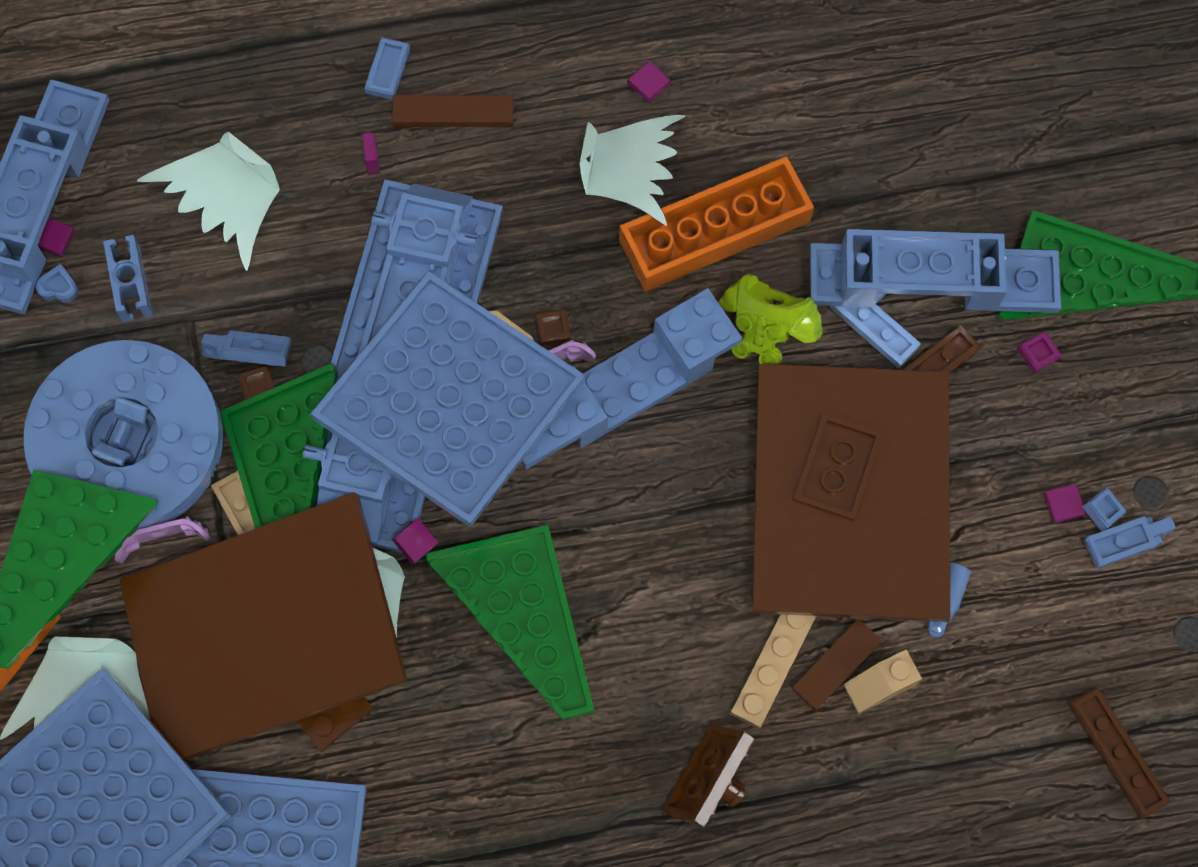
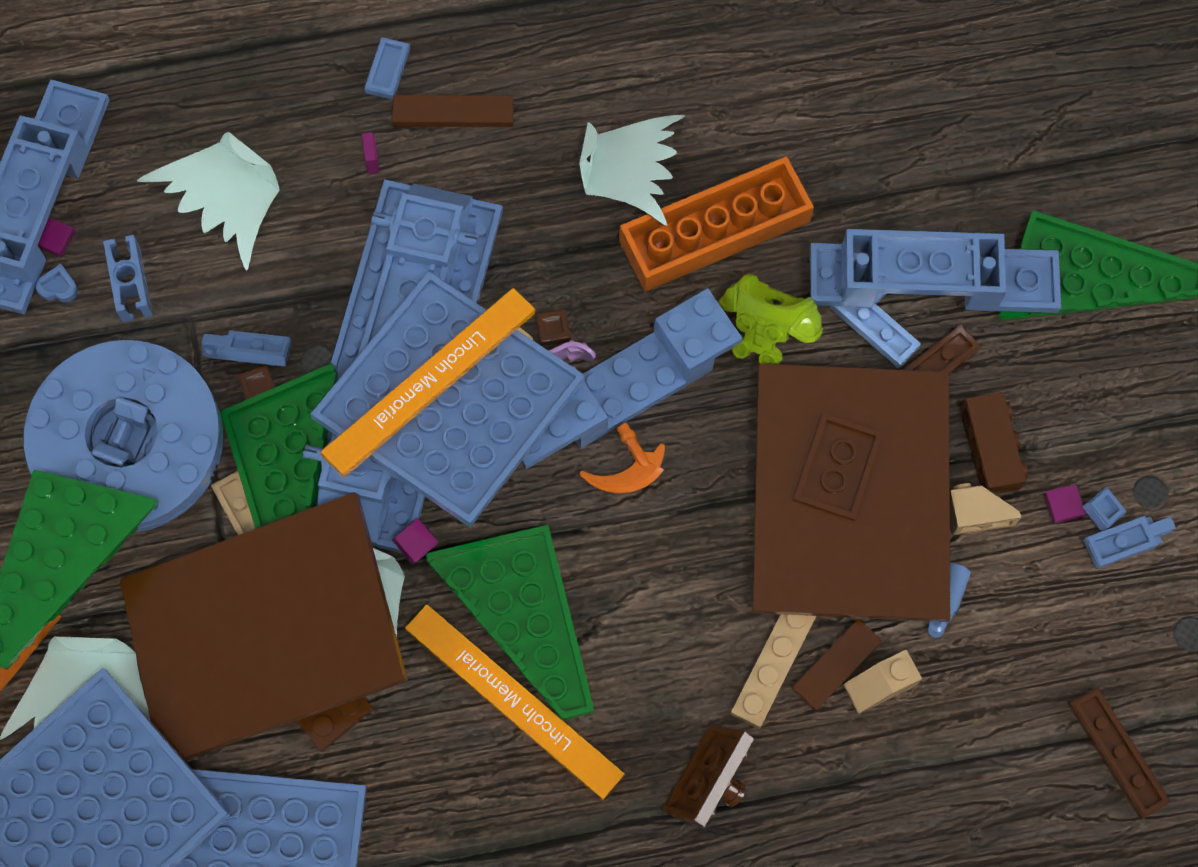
lavender piece [115,516,211,564] -> none
magenta tile [628,61,670,103] -> none
magenta tile [1017,331,1062,374] -> none
none -> light orange tile [321,288,535,478]
none -> light orange tile [405,604,625,800]
none -> orange piece [580,422,665,494]
none -> tan slope [950,483,1021,535]
none -> reddish brown brick [960,392,1028,495]

